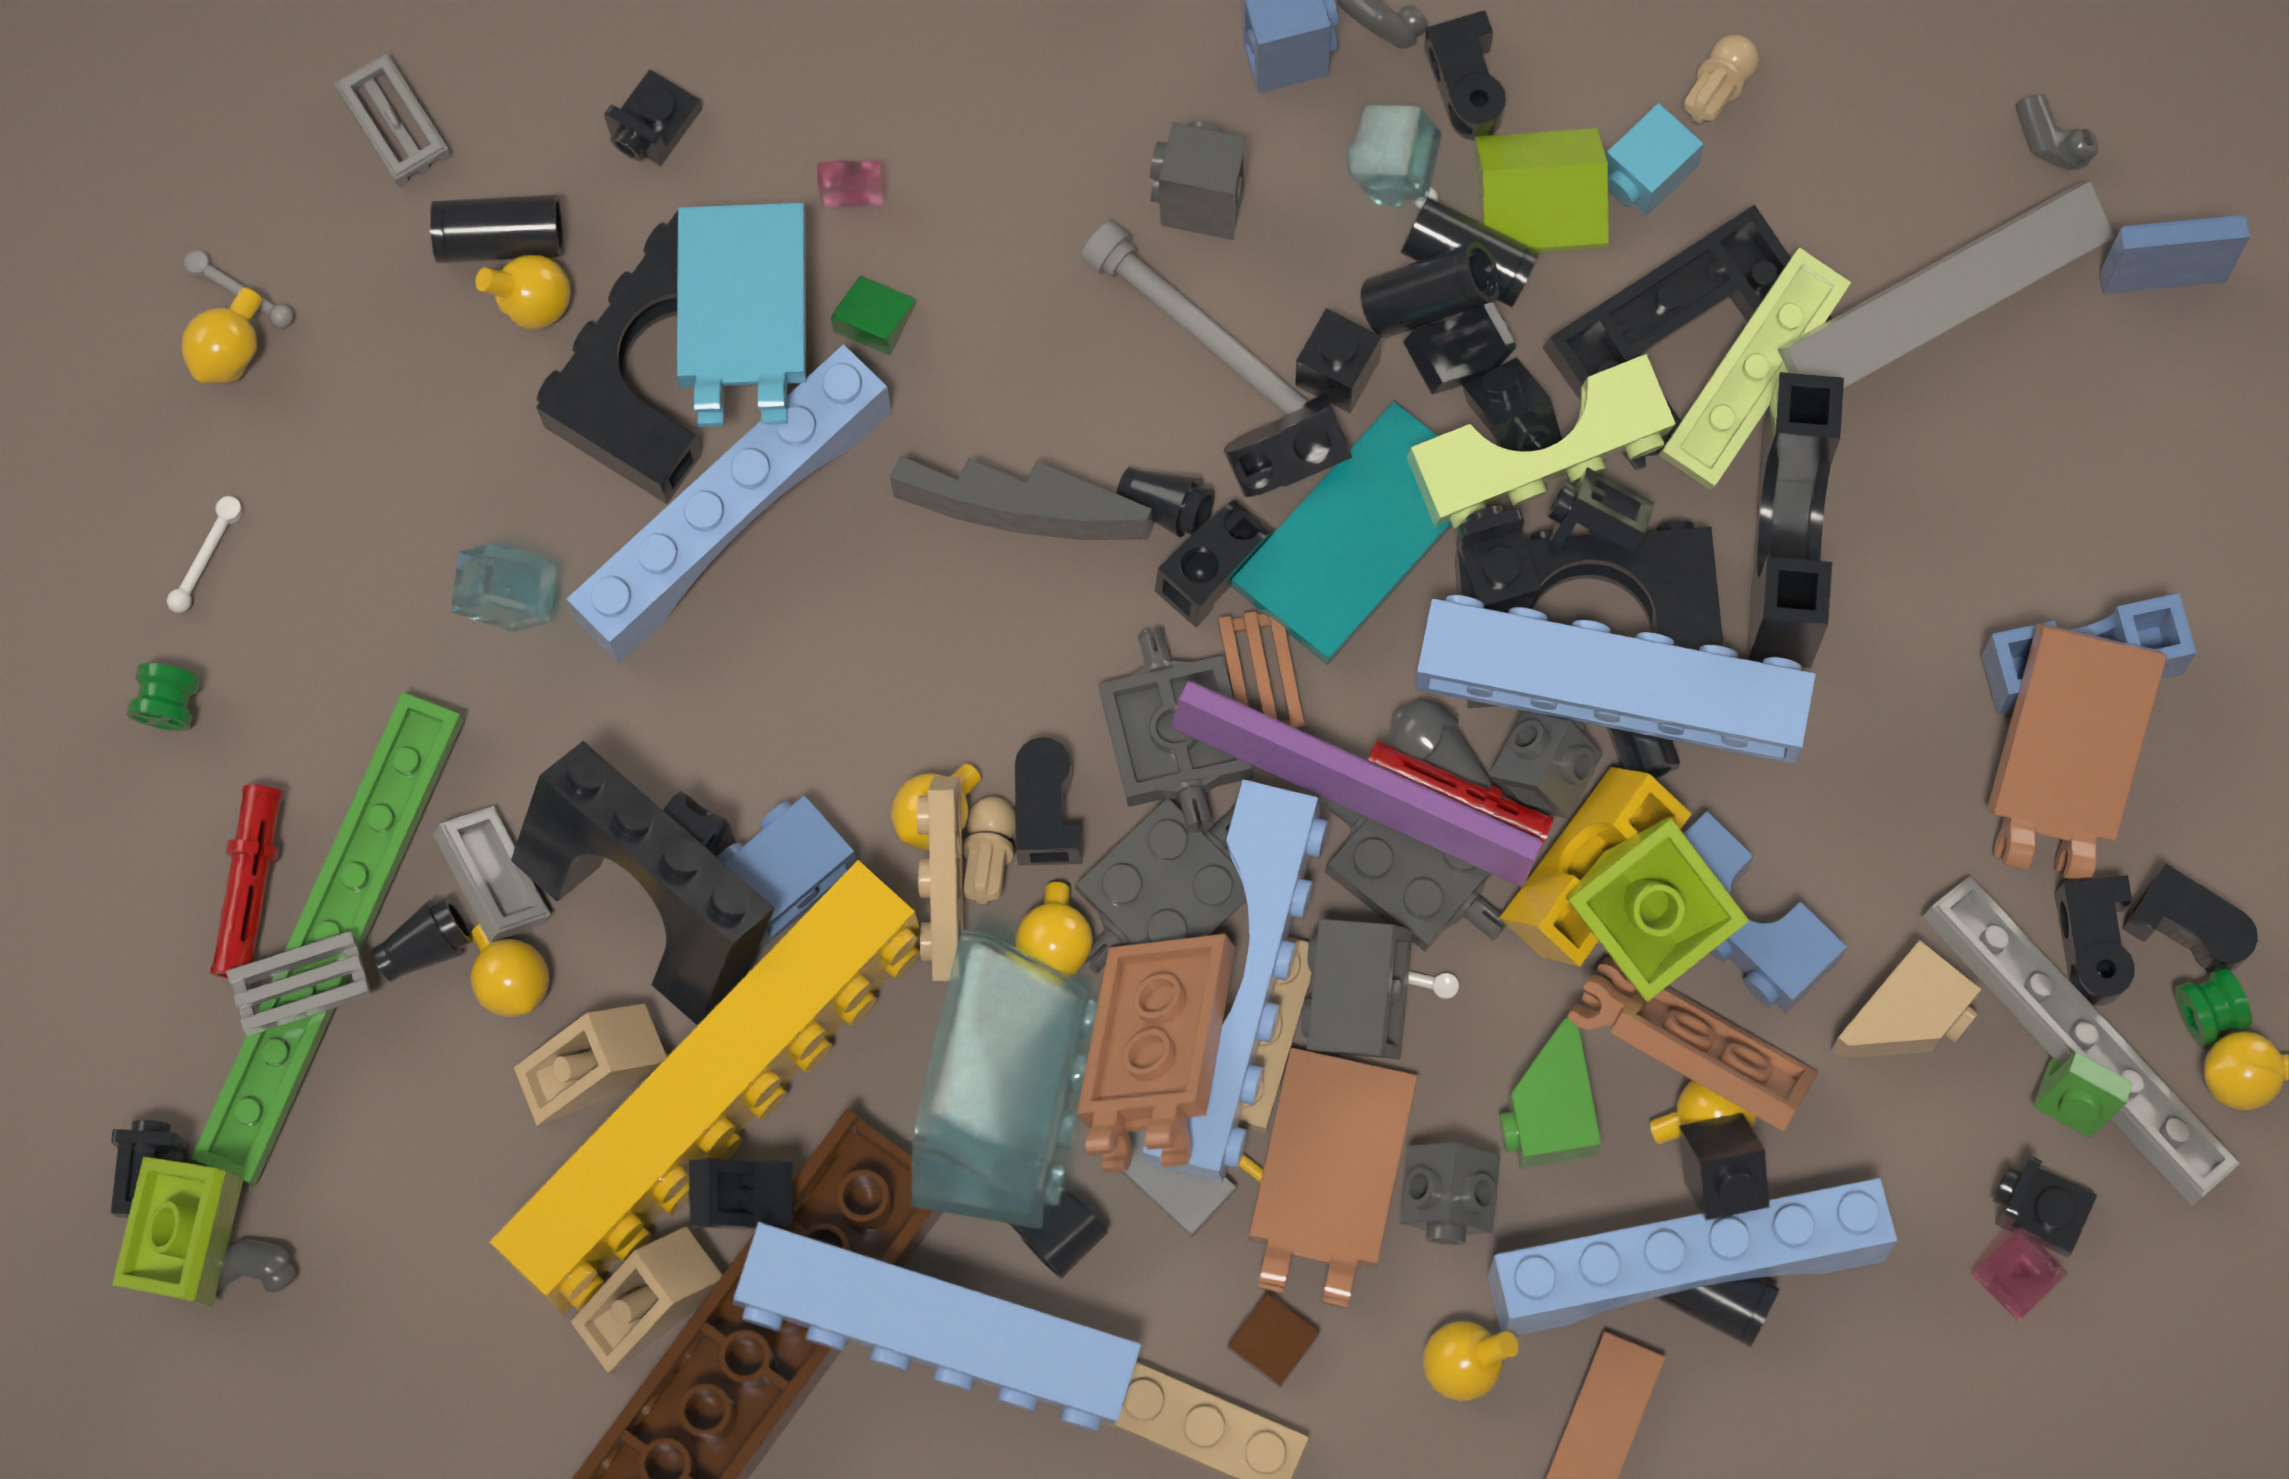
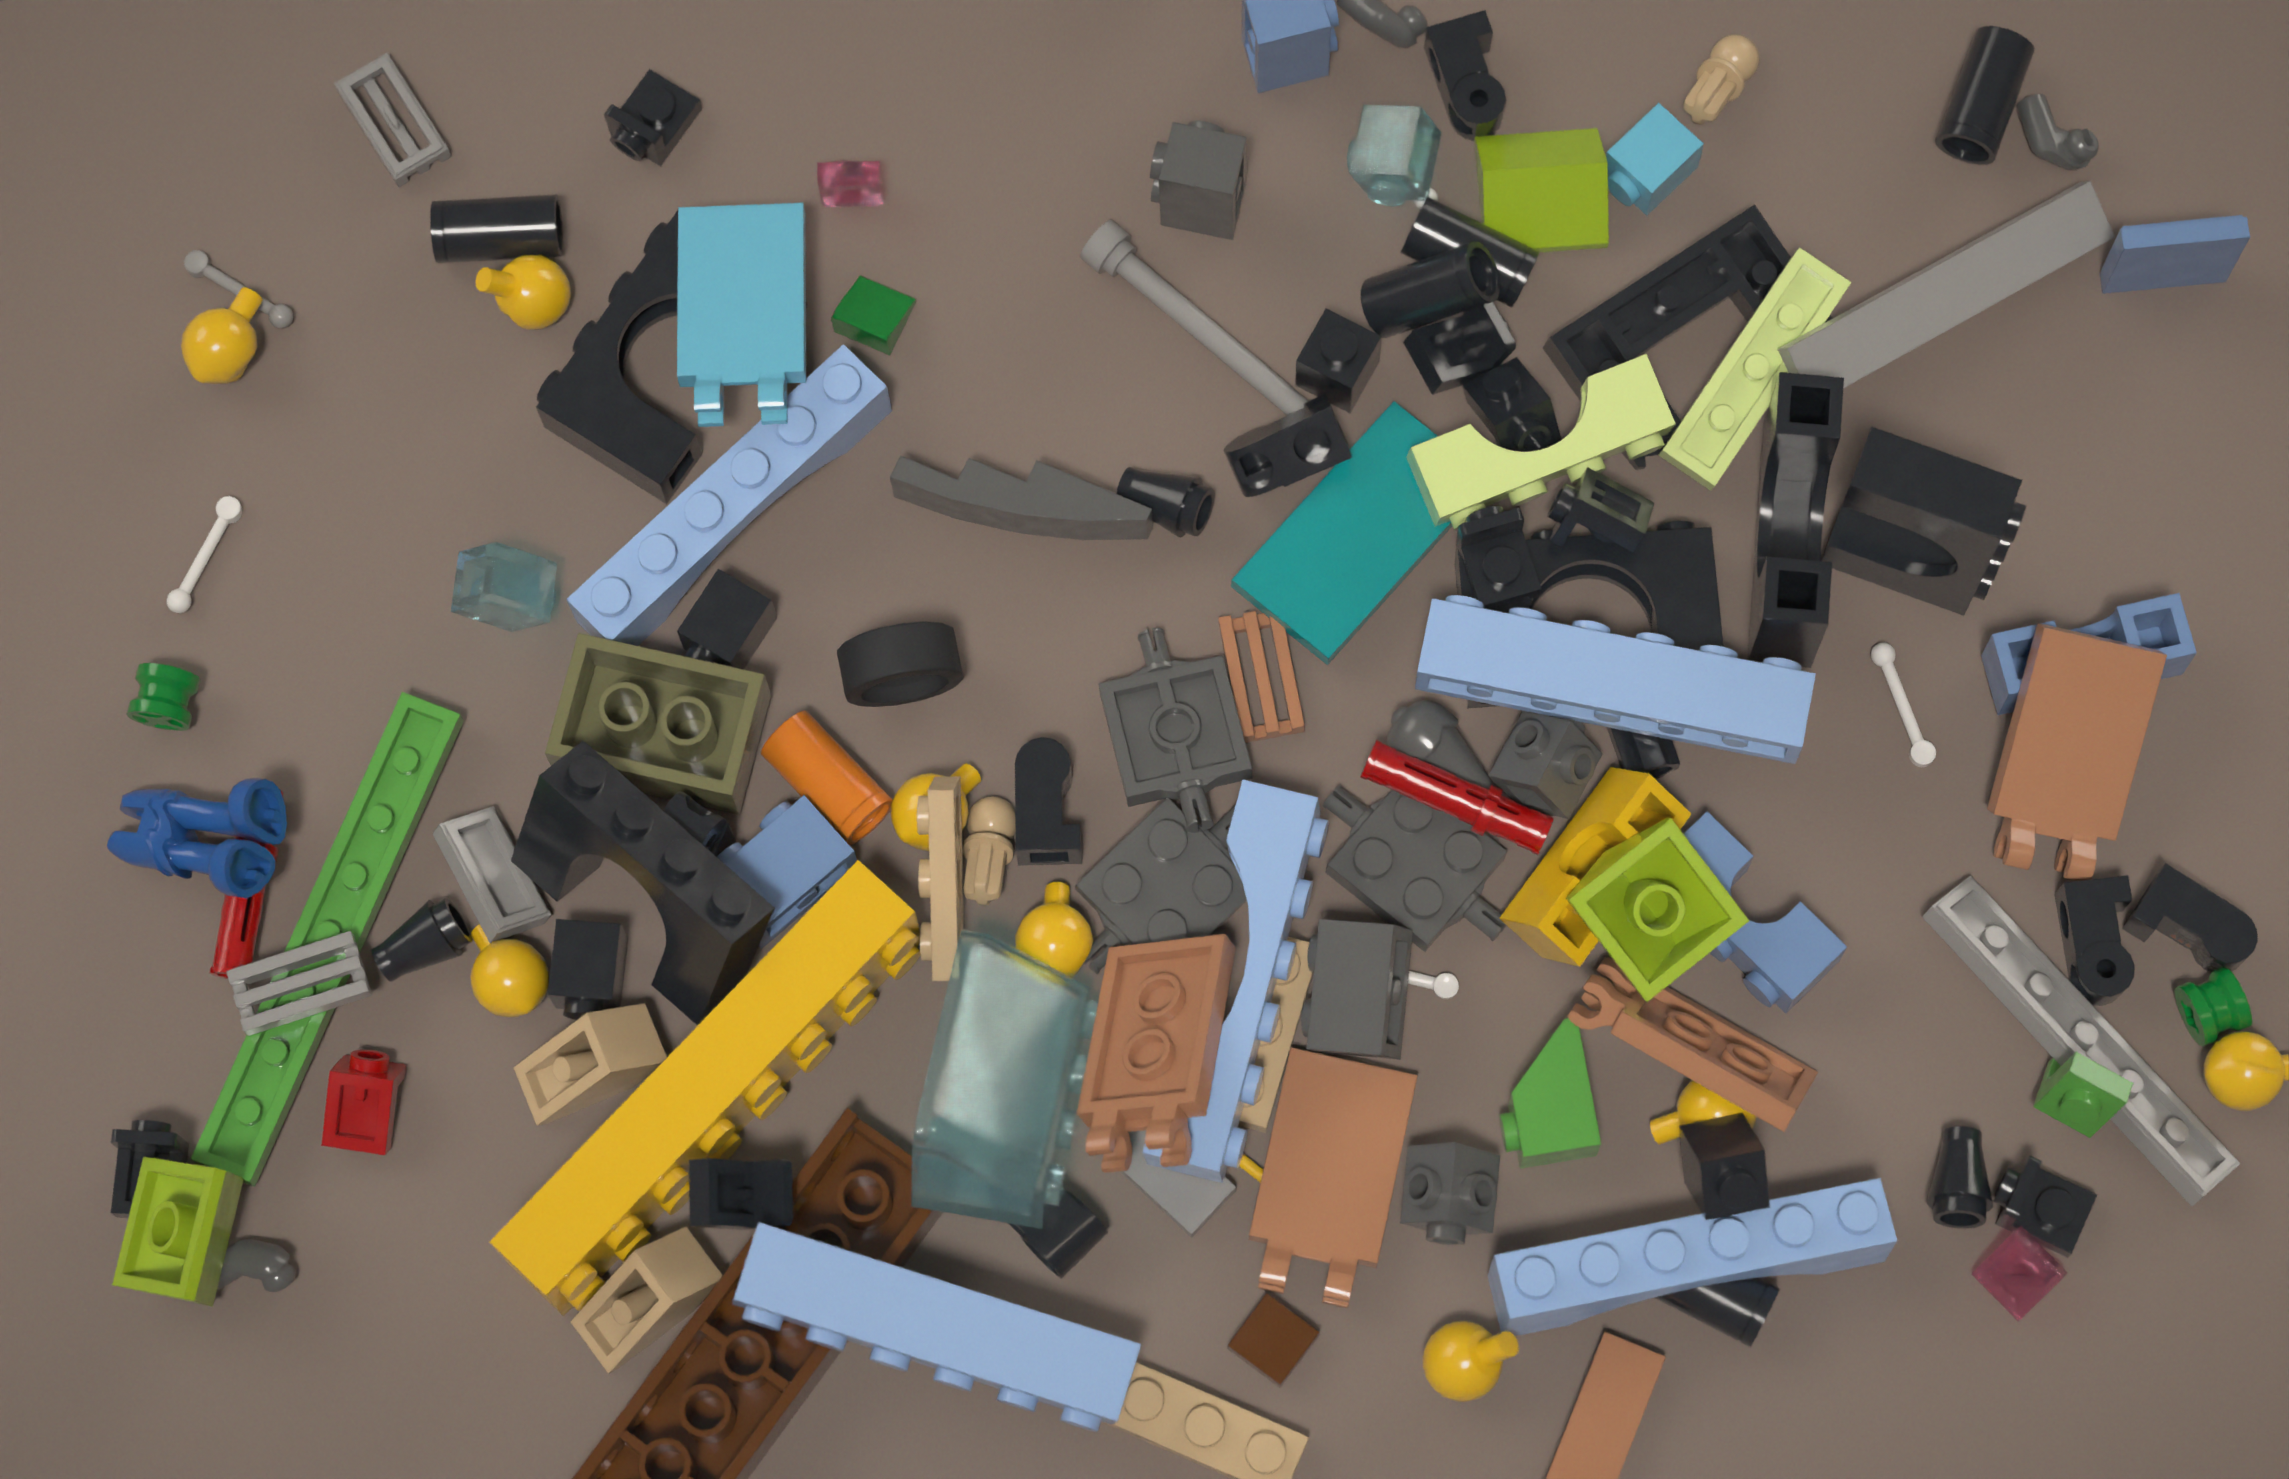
black leg [1155,500,1273,628] -> none
medium lavender tile [1171,681,1543,888] -> none
tan slope [1831,940,1981,1059] -> none
none -> blue piece [107,778,287,898]
none -> red bracket [321,1050,406,1155]
none -> olive brick [545,633,771,815]
none -> black brick [548,919,628,1020]
none -> black brick [677,569,777,670]
none -> orange pin [761,710,893,845]
none -> black tyre [837,621,963,707]
none -> black arch [1822,427,2026,616]
none -> white hinge [1871,642,1936,768]
none -> black cone [1927,1126,1993,1229]
none -> black pin [1936,26,2035,165]

